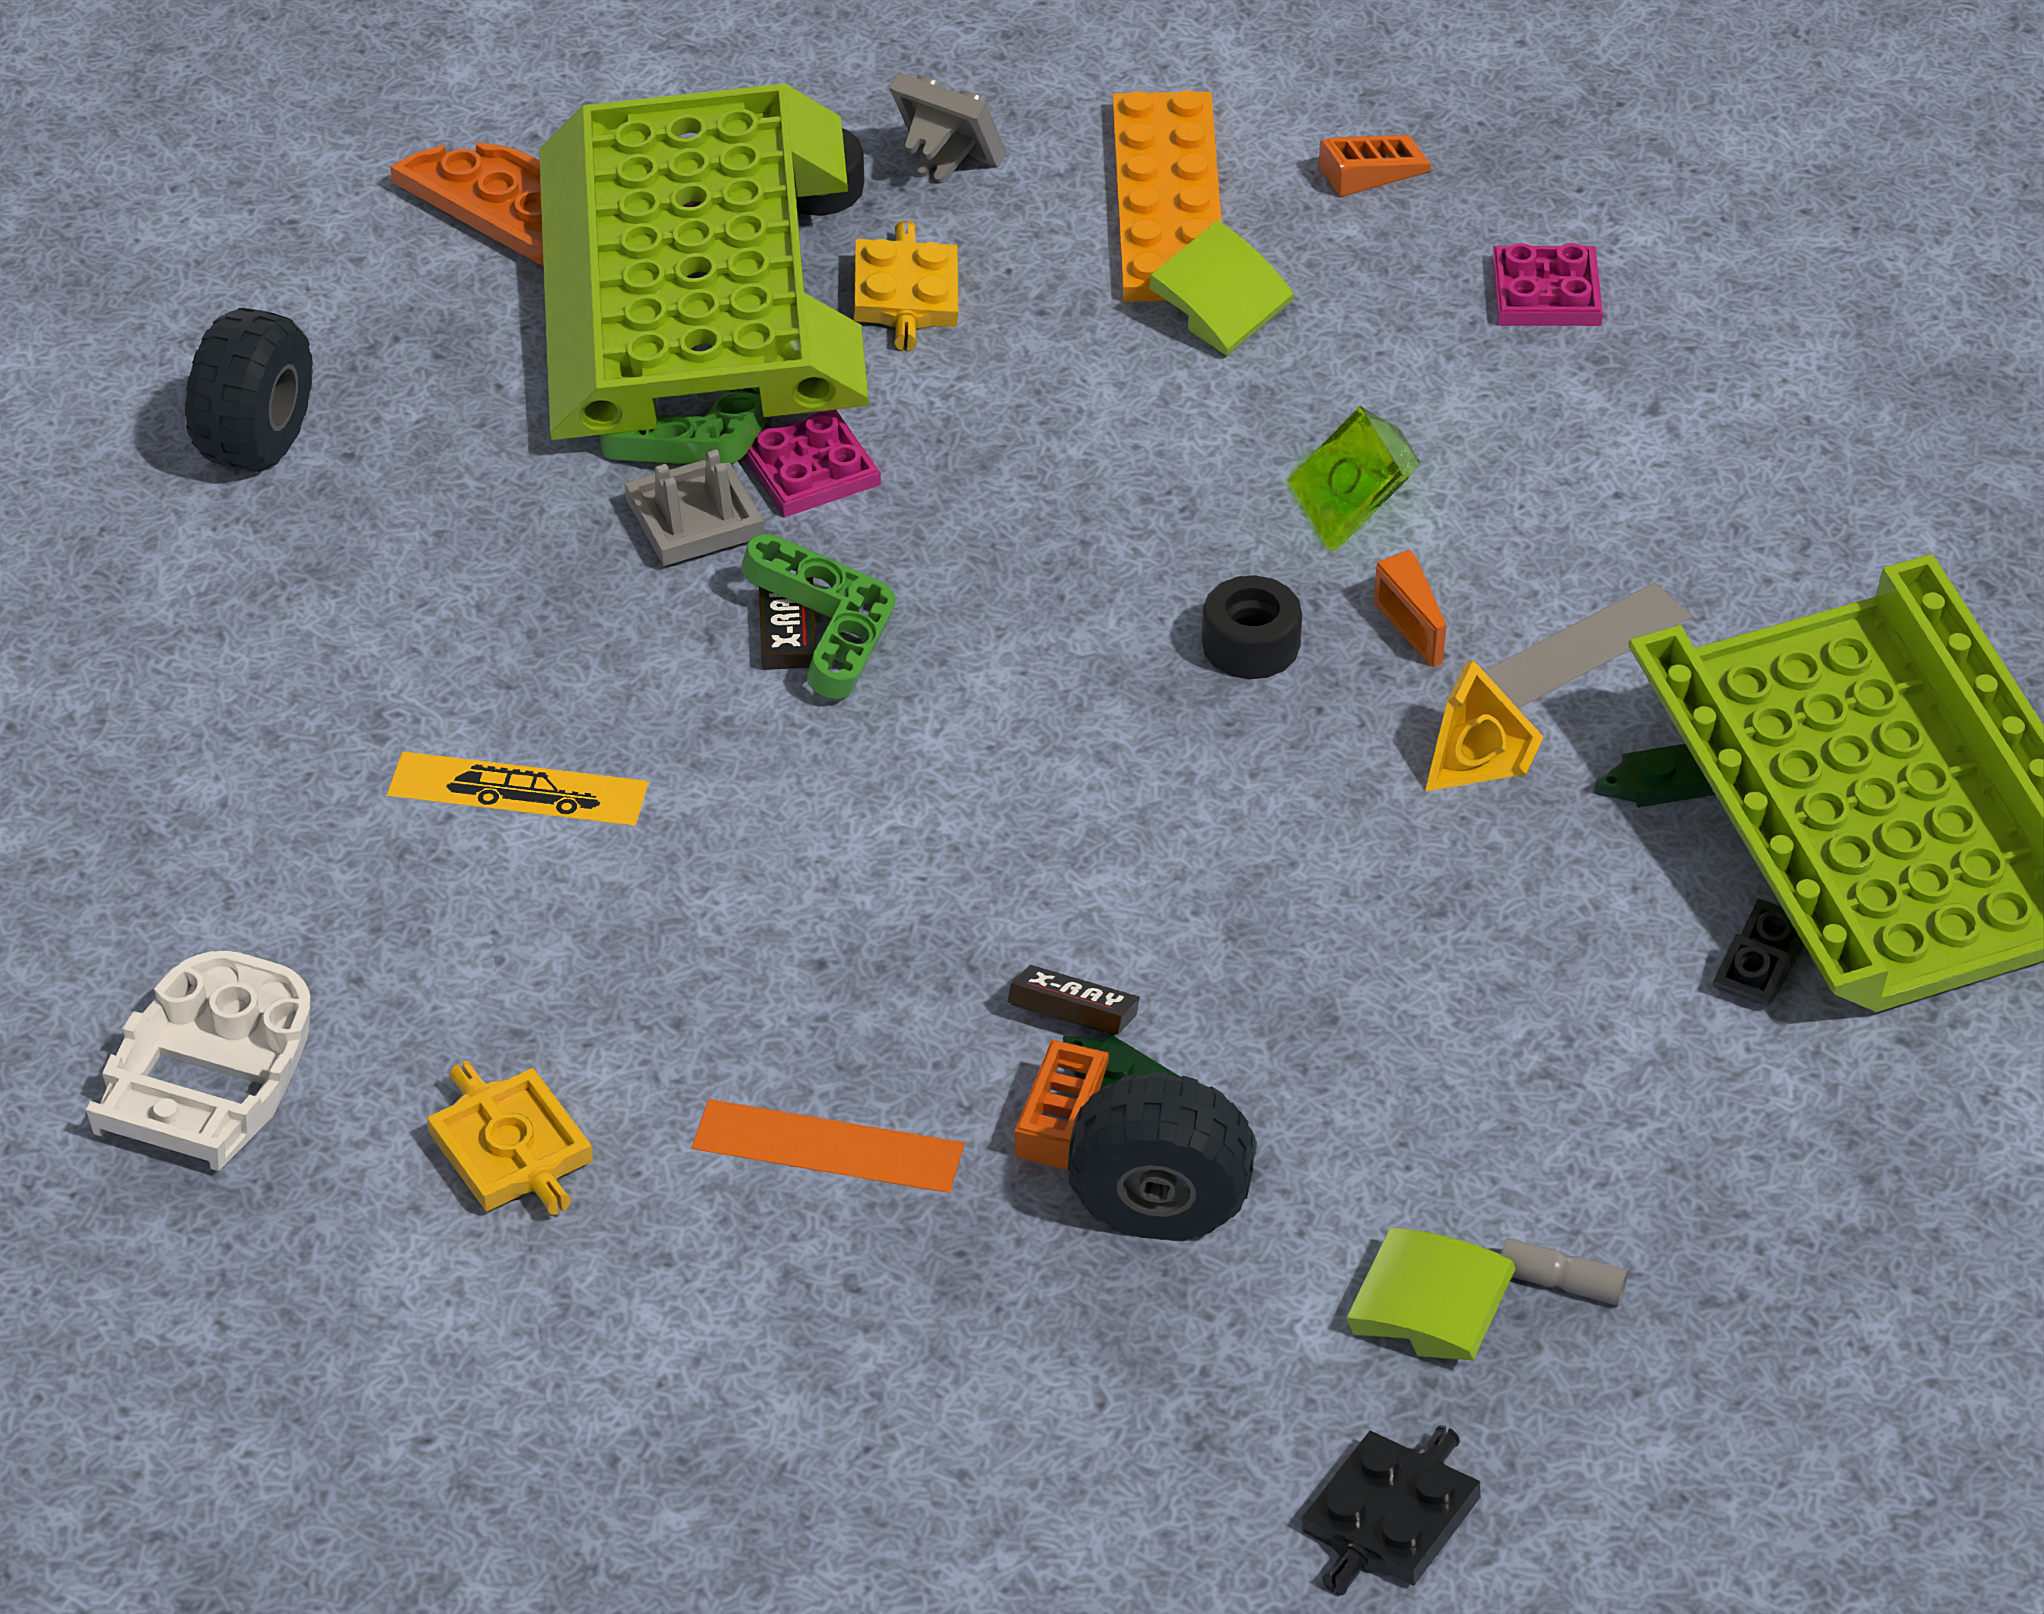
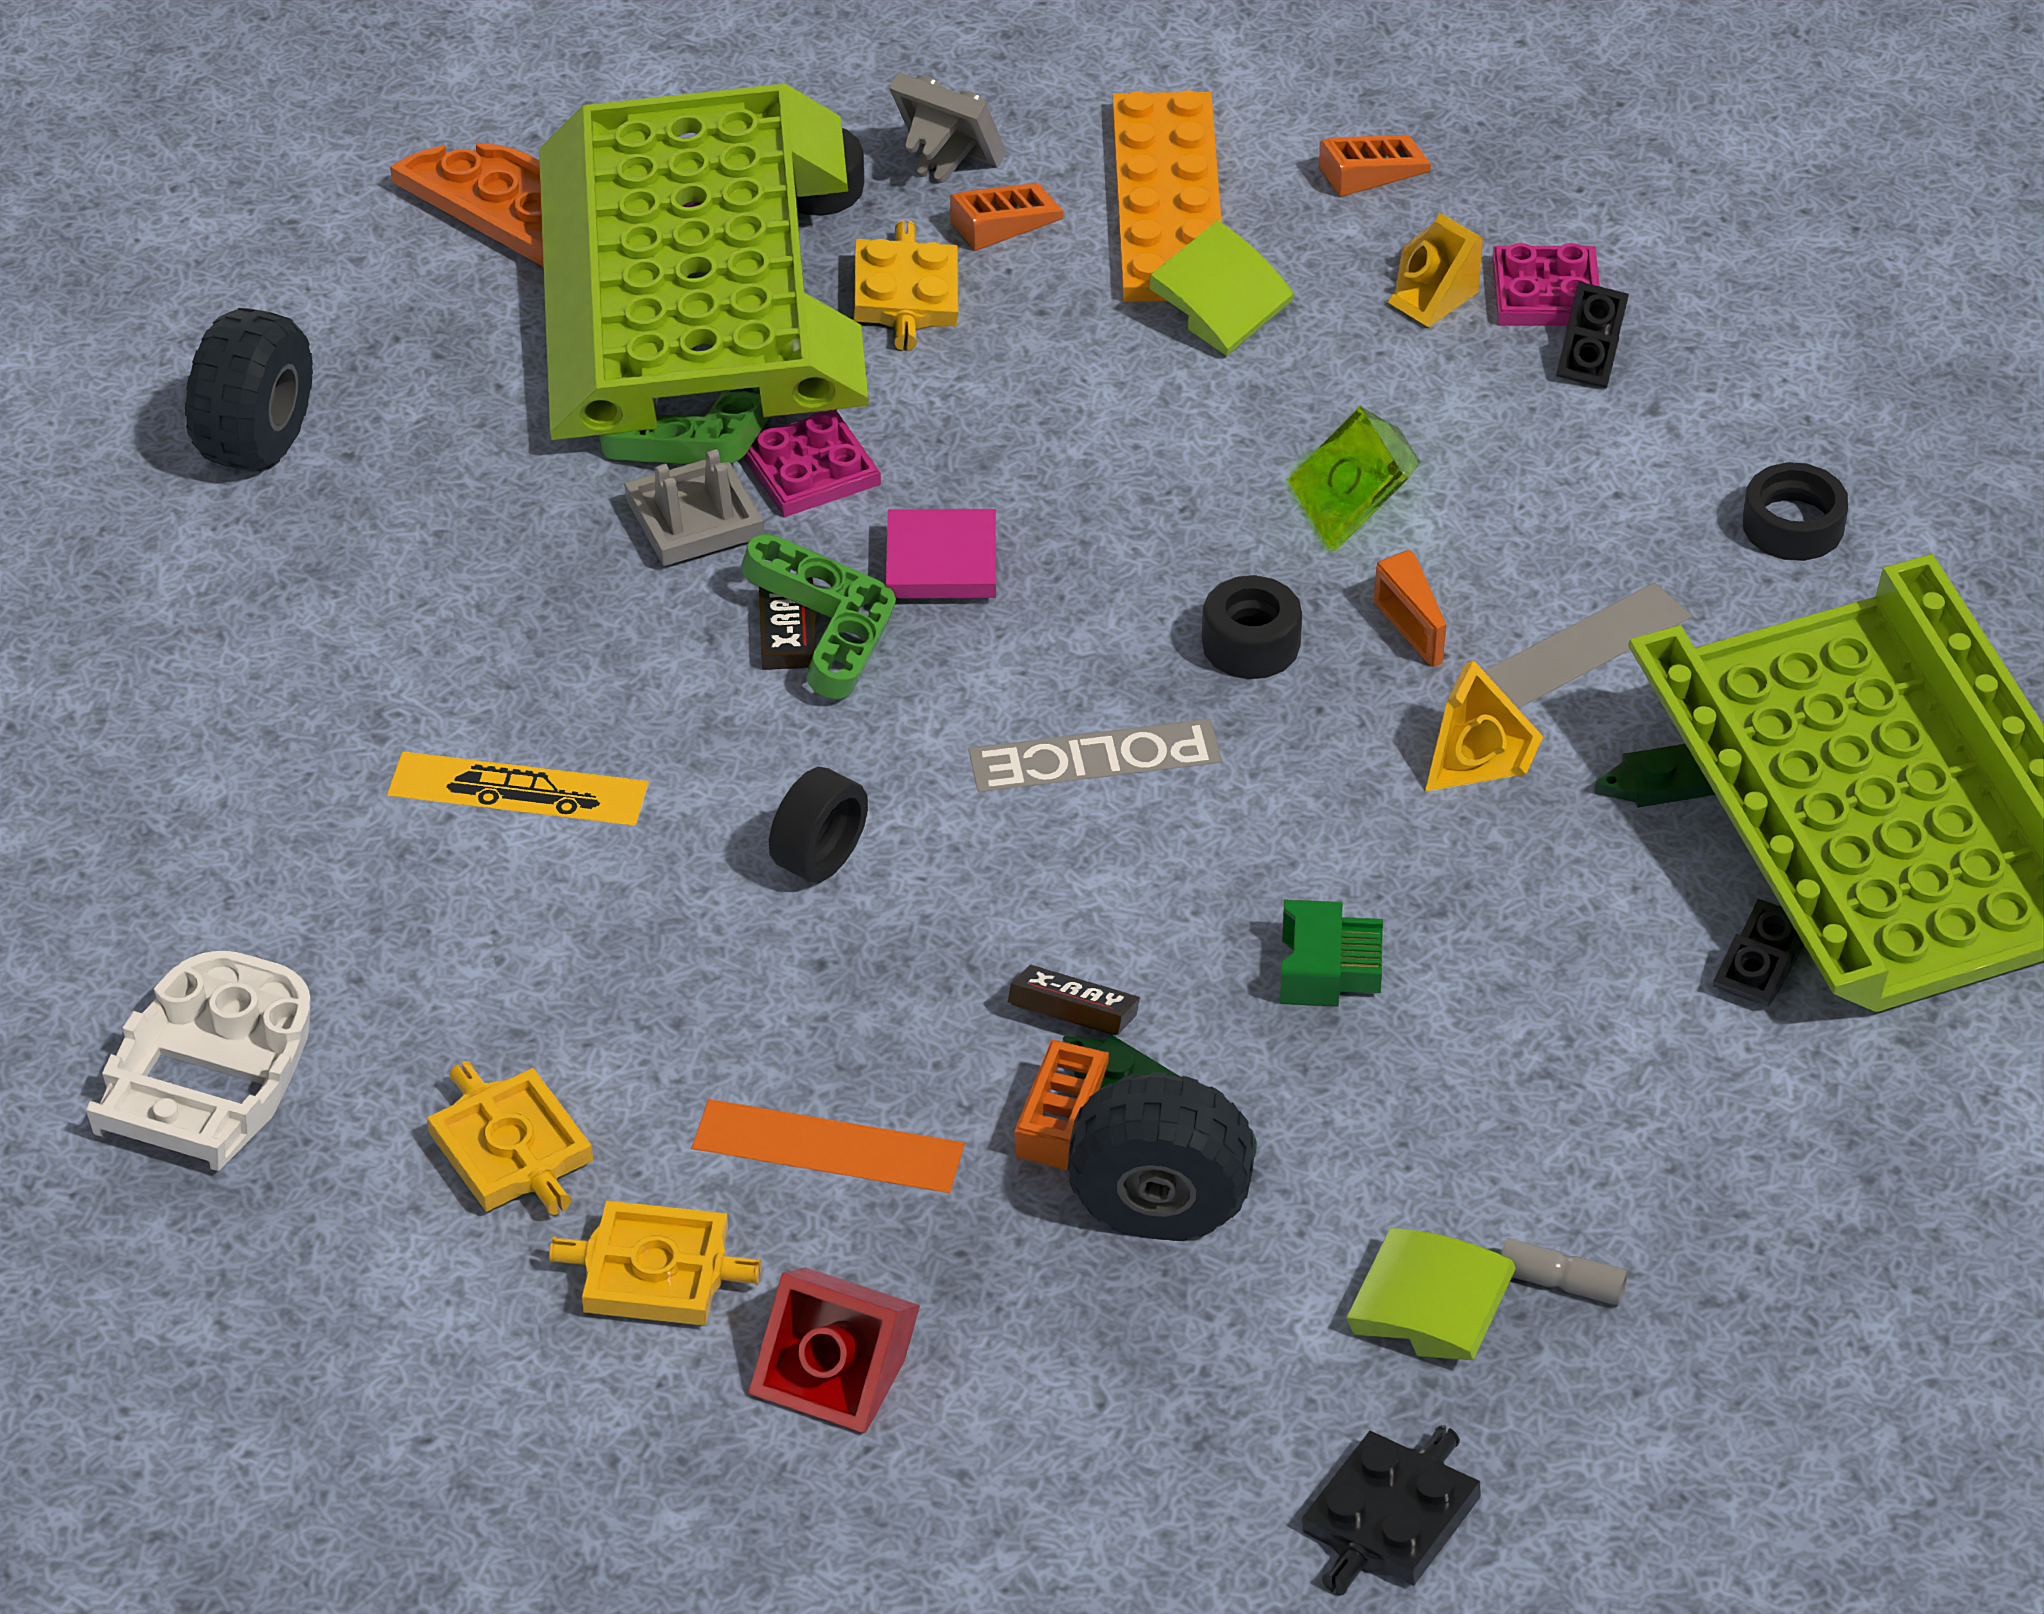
none -> yellow plate [549,1200,762,1326]
none -> red slope [748,1267,920,1433]
none -> black tyre [769,766,868,883]
none -> dark pink tile [886,509,996,599]
none -> orange slope [950,183,1063,251]
none -> light grey sticker [968,719,1223,792]
none -> green piece [1280,899,1383,1007]
none -> yellow slope [1388,212,1483,327]
none -> black slope [1556,281,1629,388]
none -> black tyre [1743,462,1848,561]

